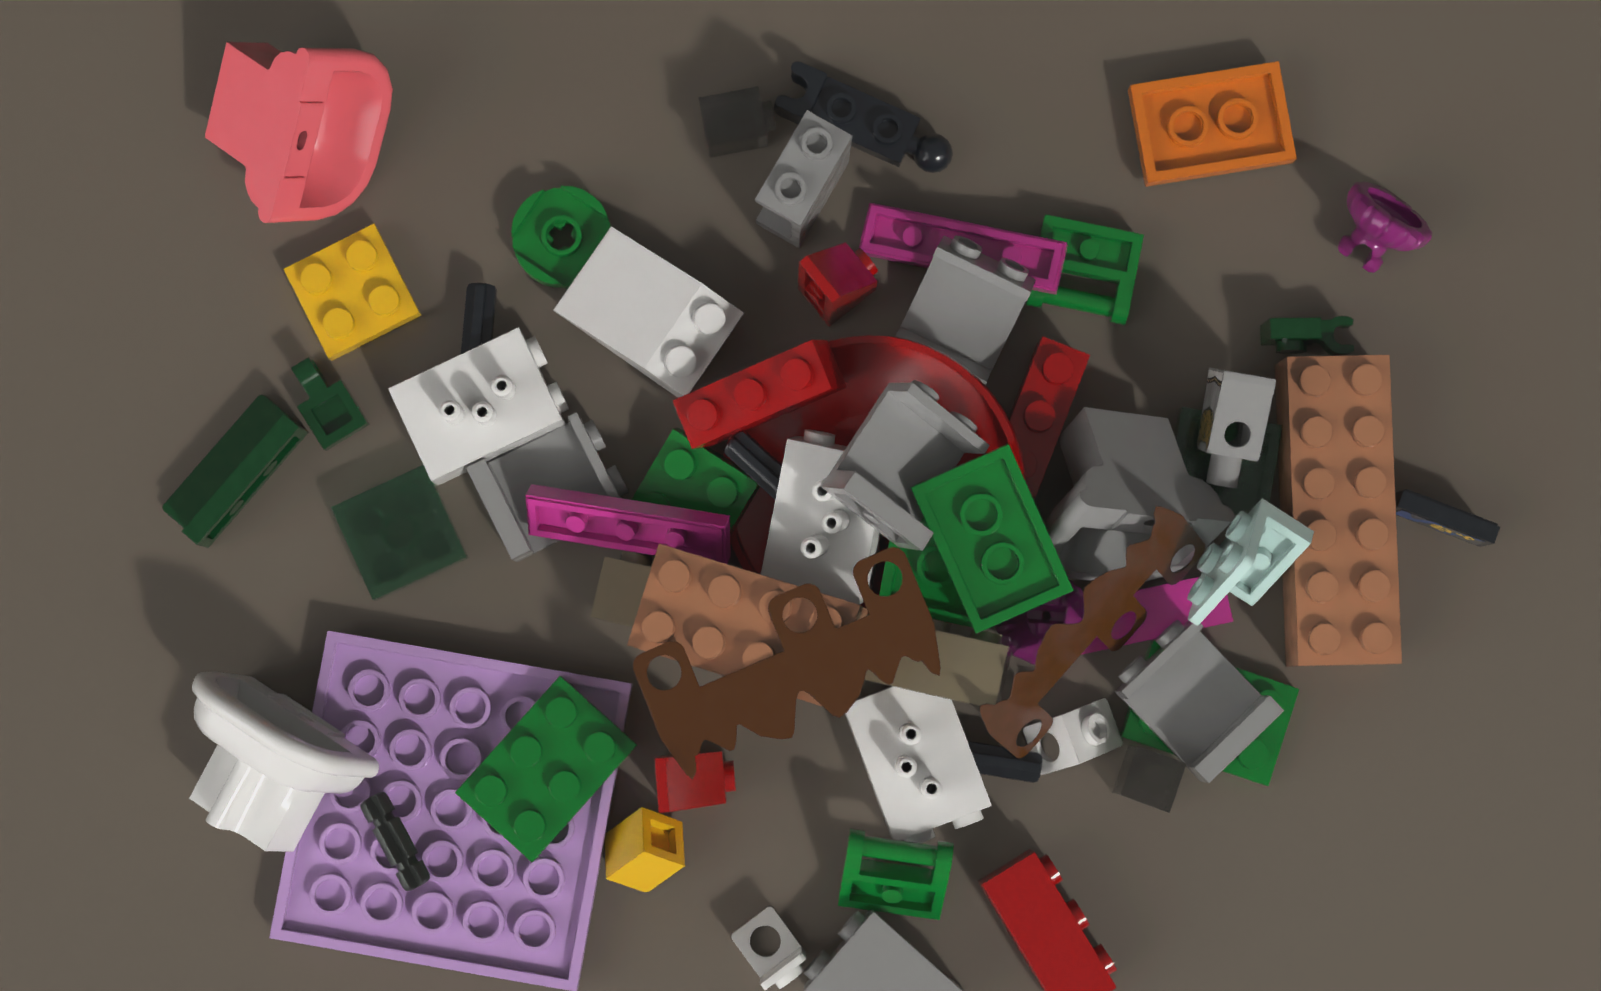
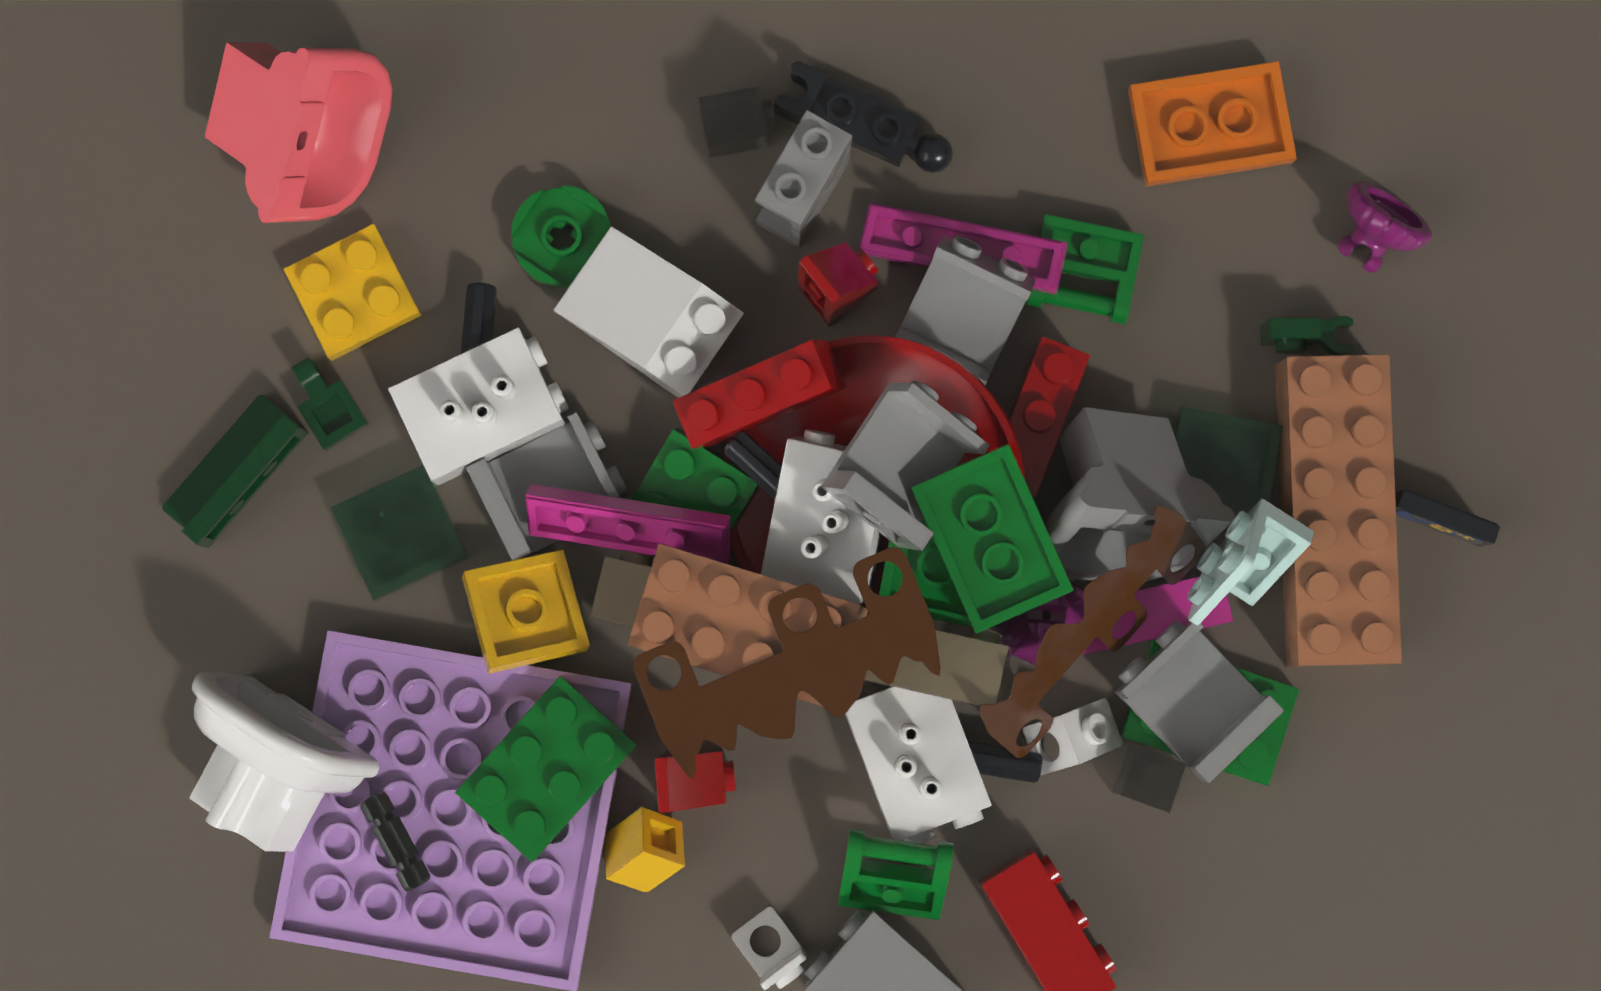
light grey torso [1197,367,1276,488] -> none
none -> yellow plate [462,550,590,674]

